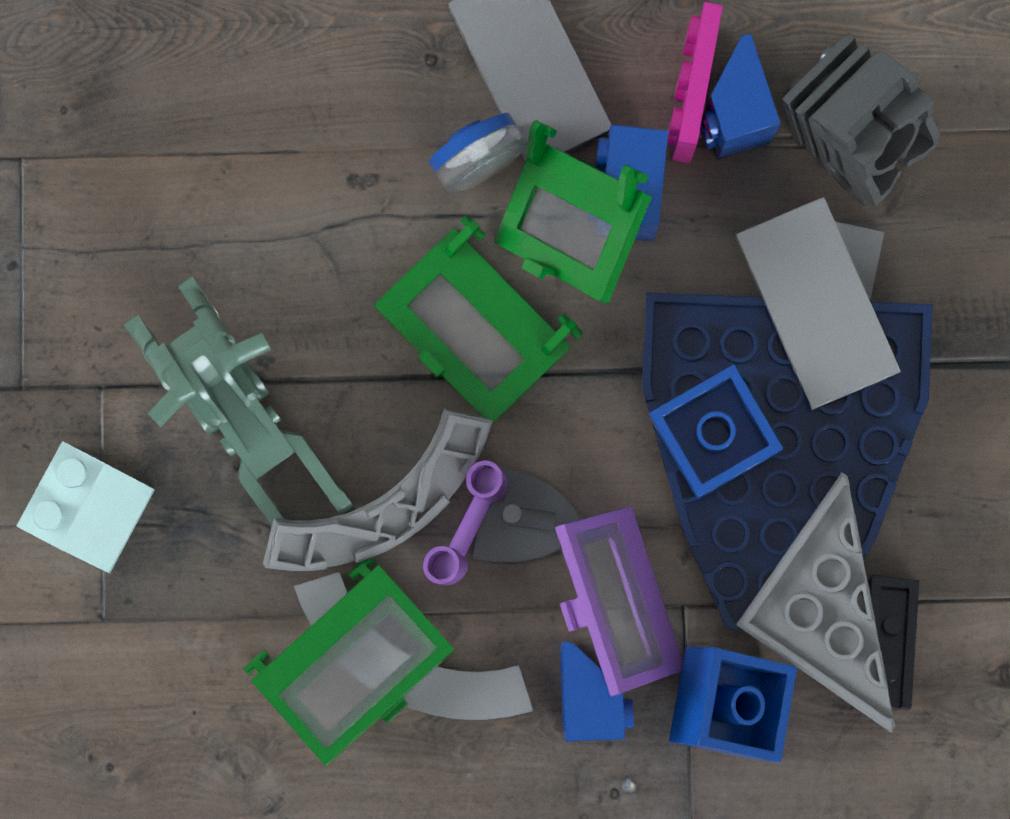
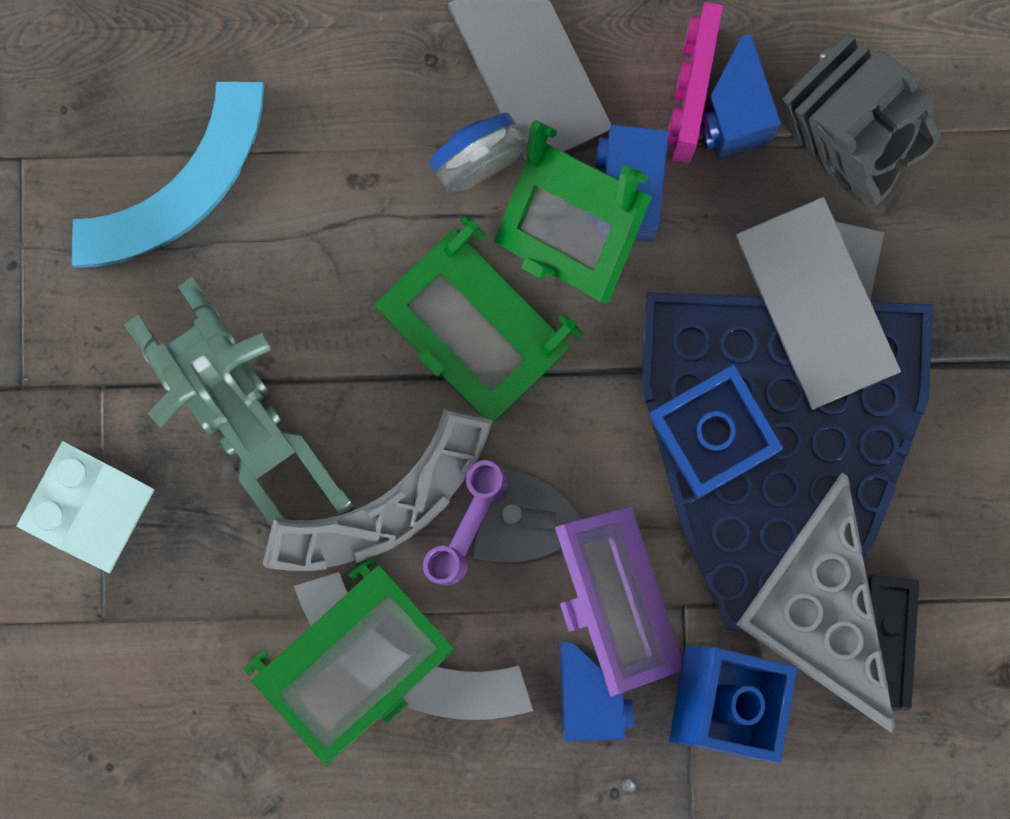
none -> medium azure tile [72,82,265,268]

